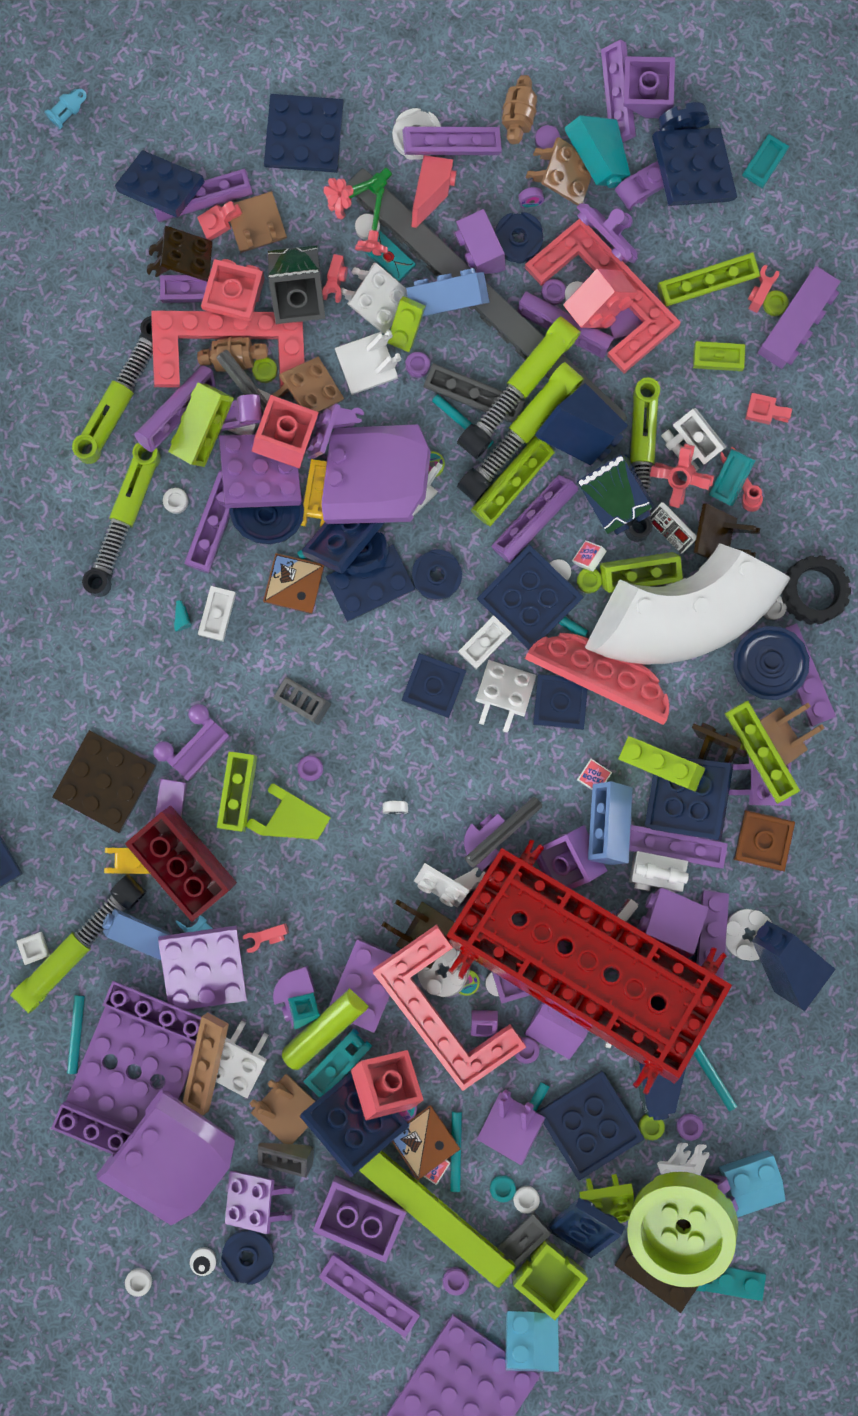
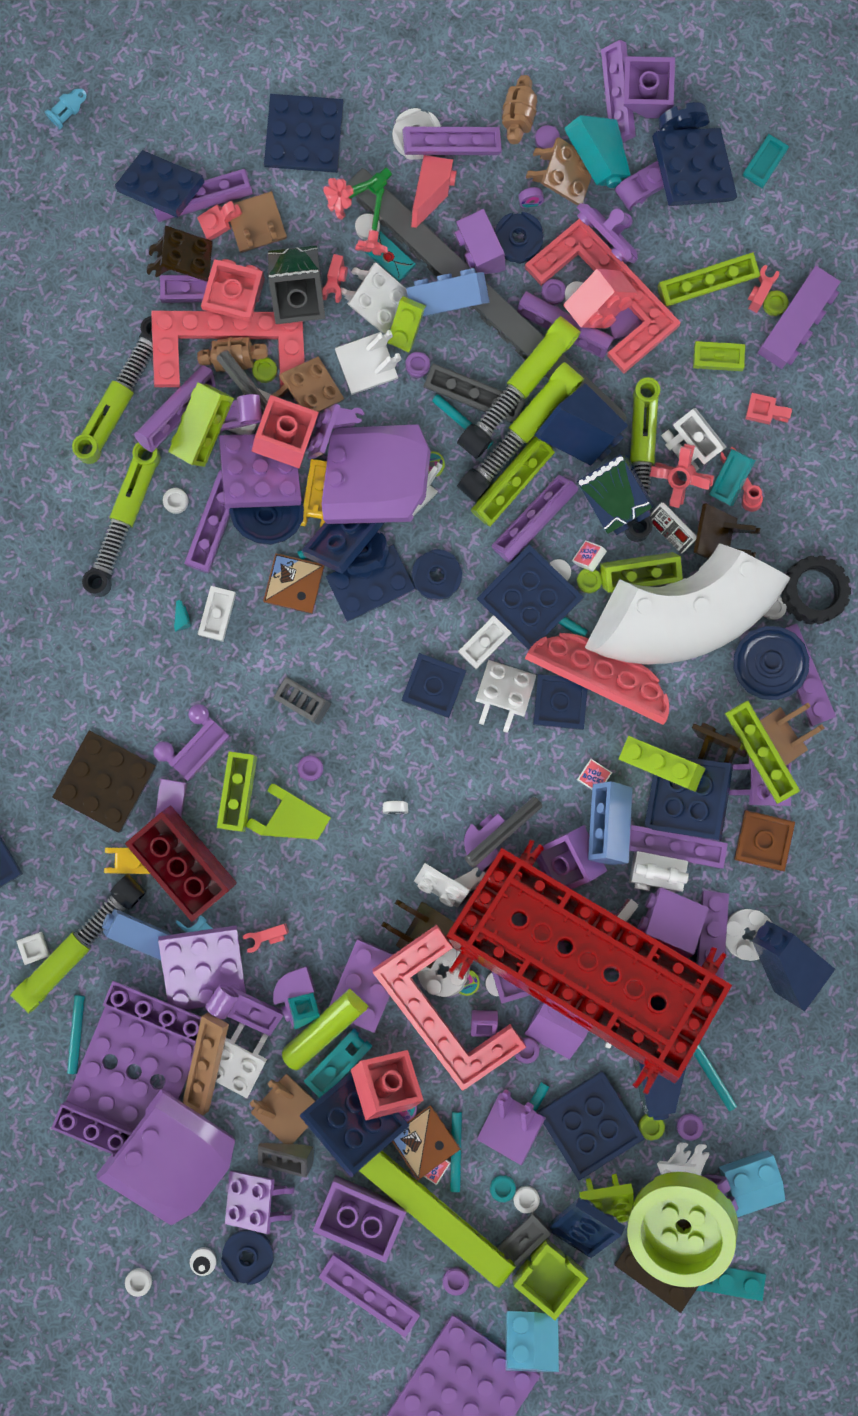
none -> medium lavender plate [205,984,283,1036]

